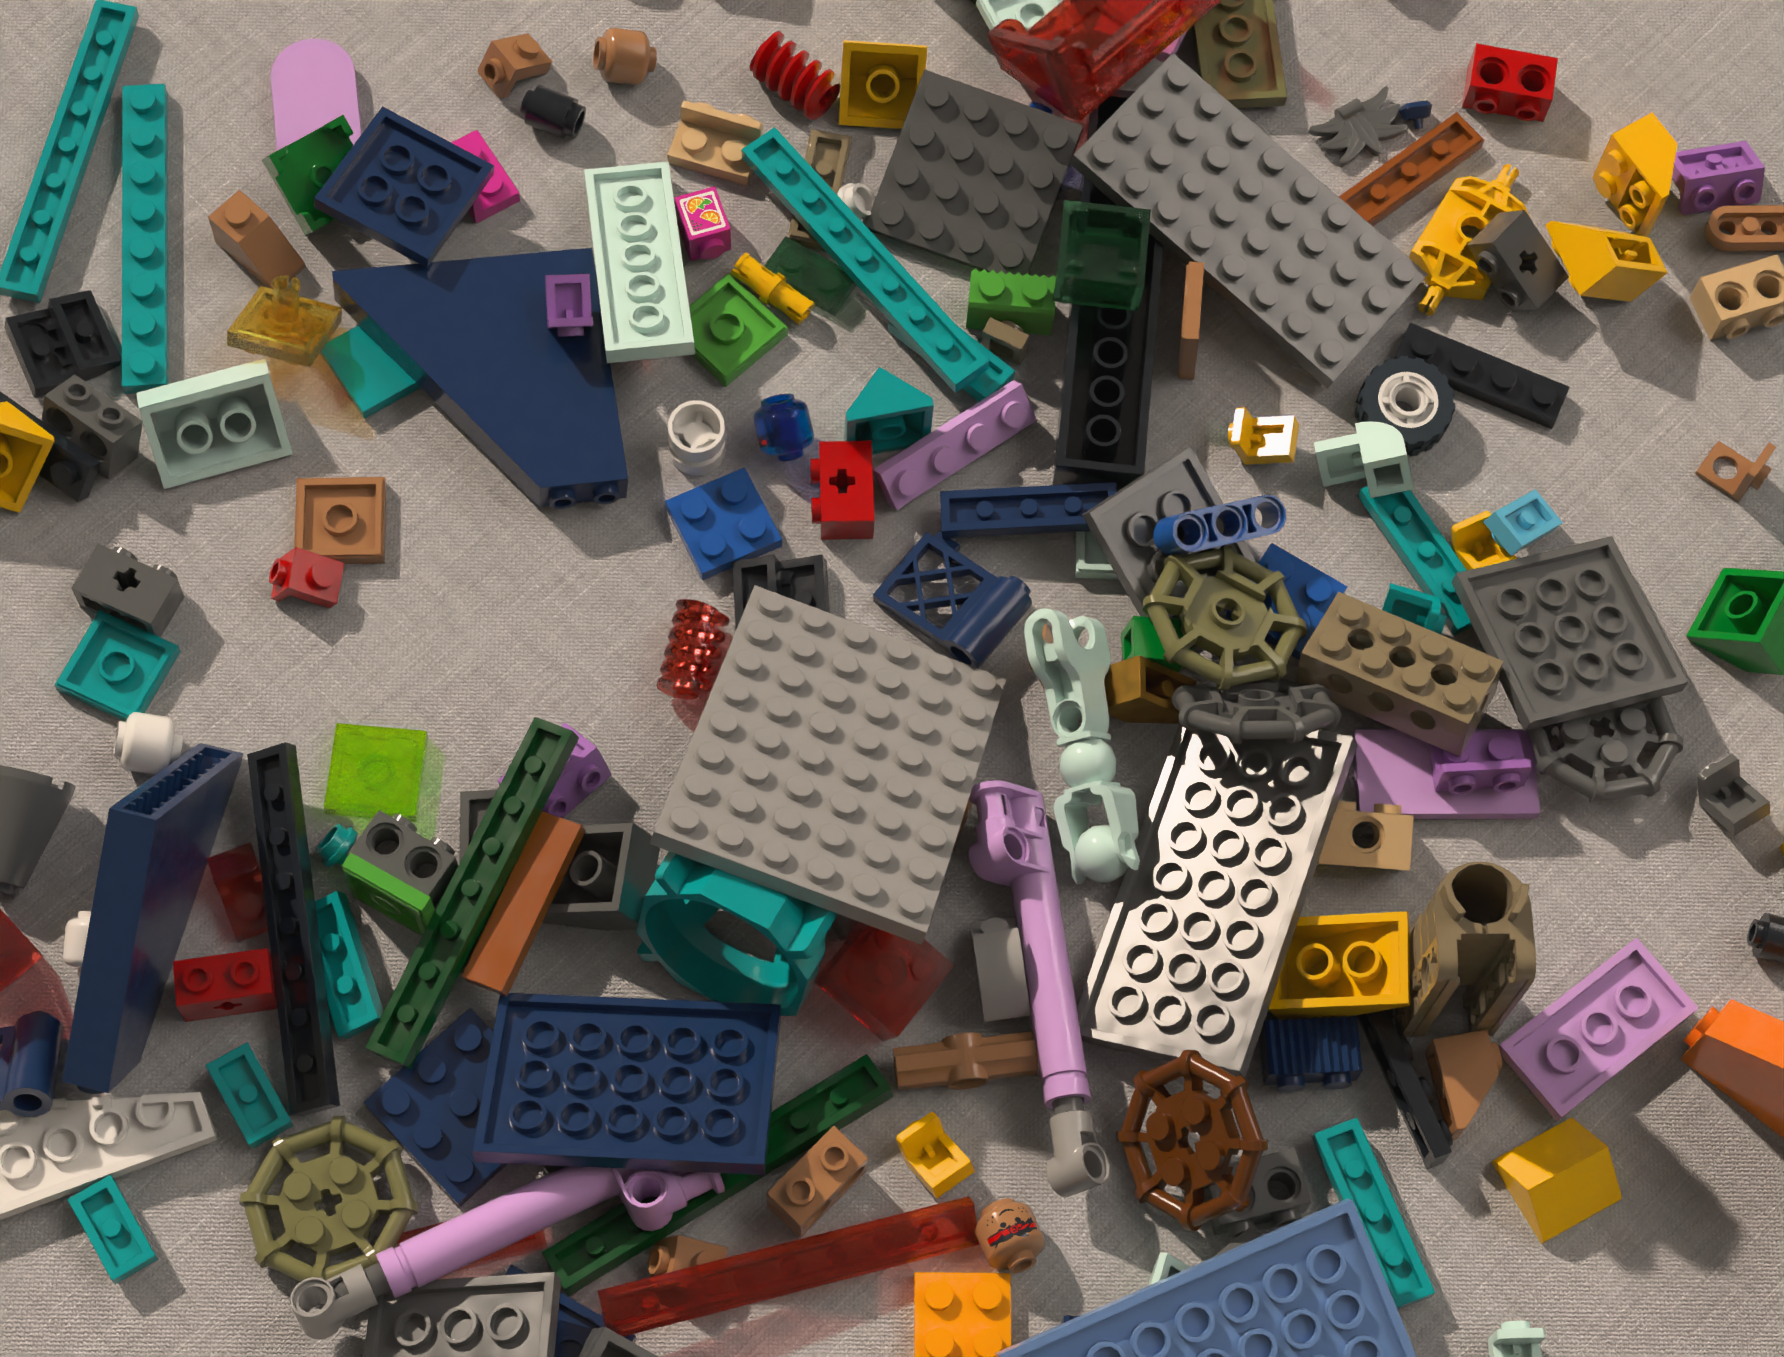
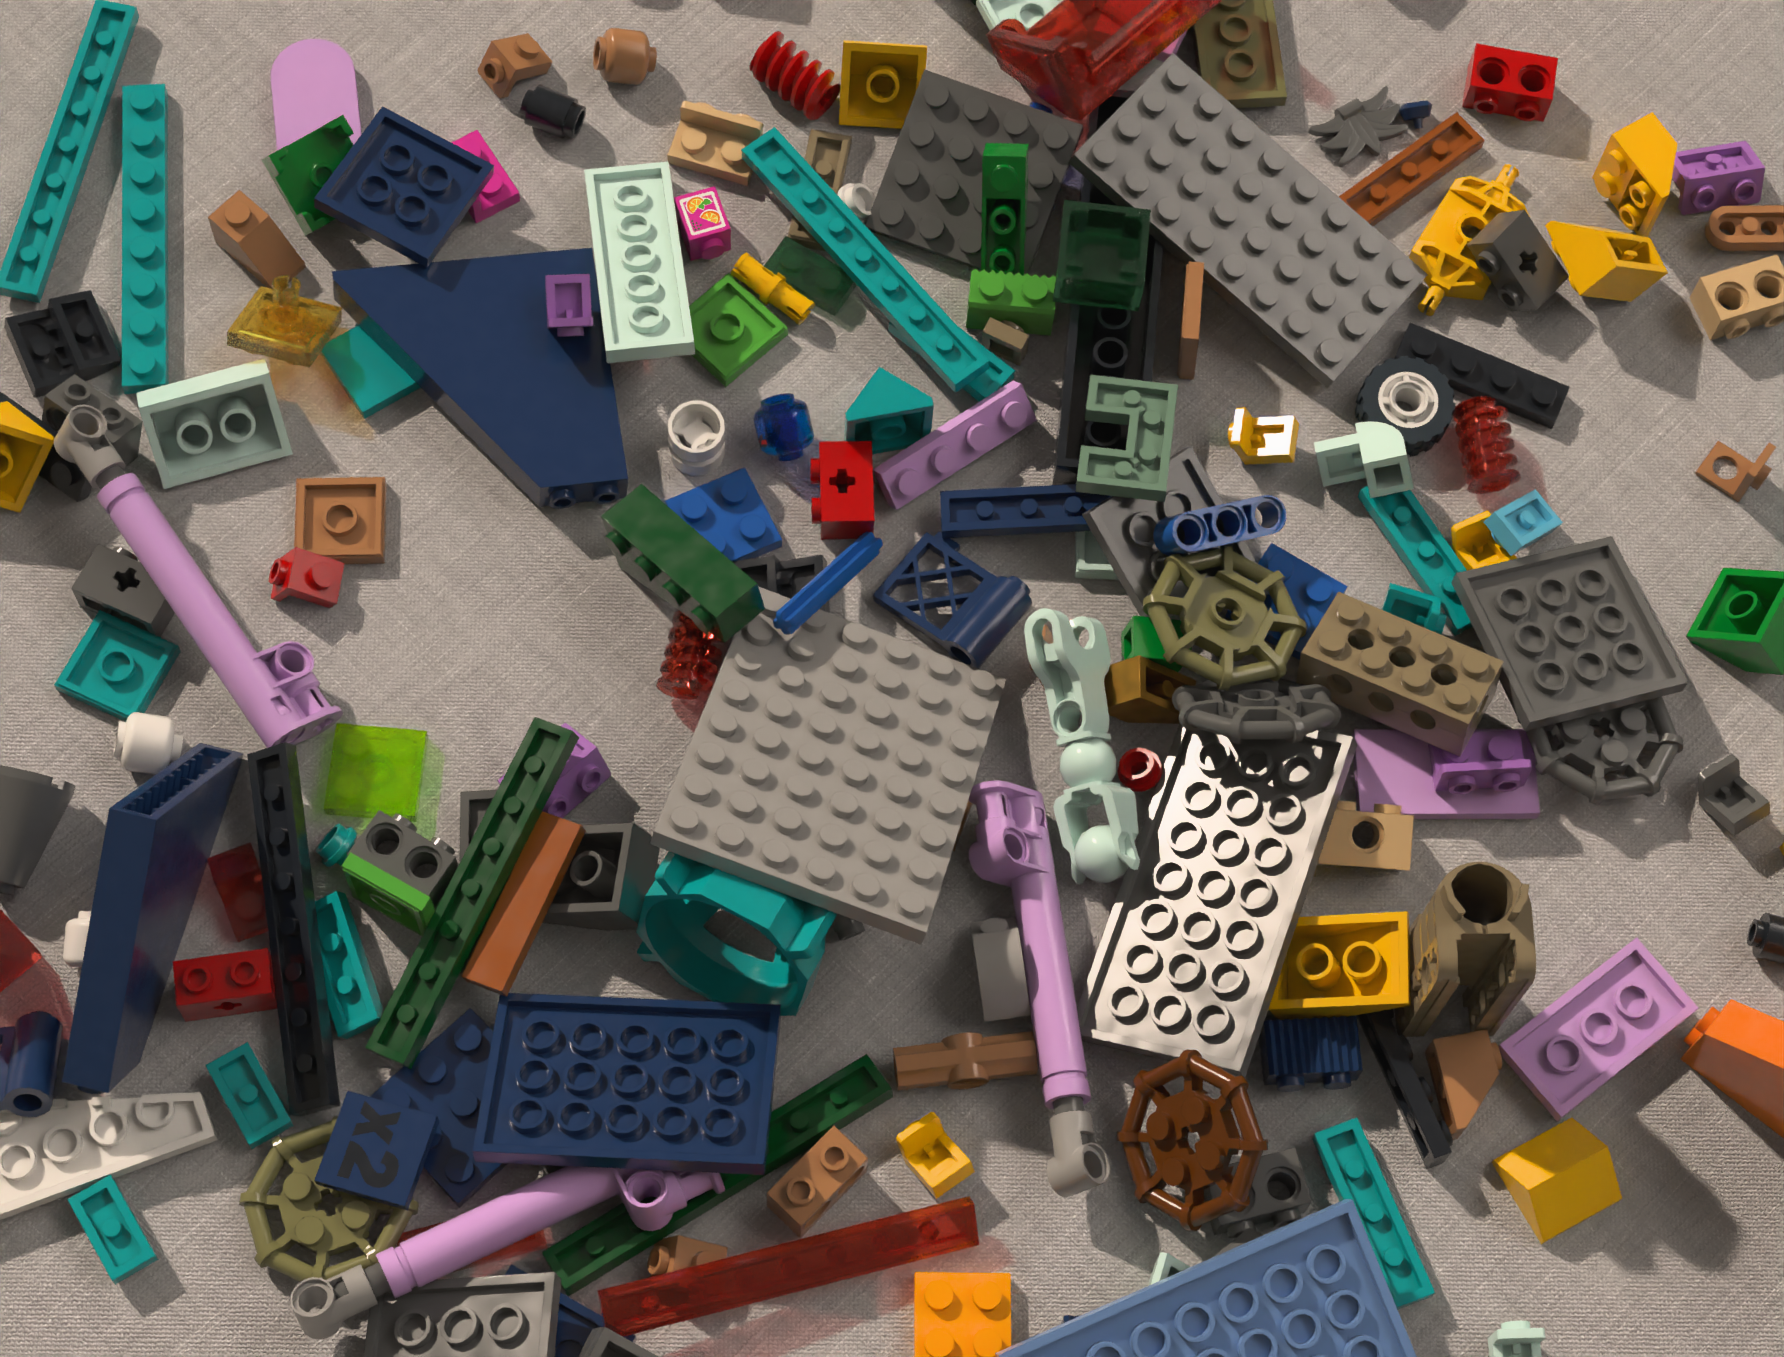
clear red brick [815,922,955,1041] -> none
medium nougat head [975,1198,1045,1274] -> none
none -> lavender piece [54,405,343,748]
none -> dark blue tile [314,1091,440,1211]
none -> dark green wedge [601,484,765,643]
none -> blue axle [773,532,883,635]
none -> green slope [981,143,1029,276]
none -> sand green plate [1076,375,1178,502]
none -> red plate [1117,748,1163,792]
none -> clear red piece [1453,396,1521,494]

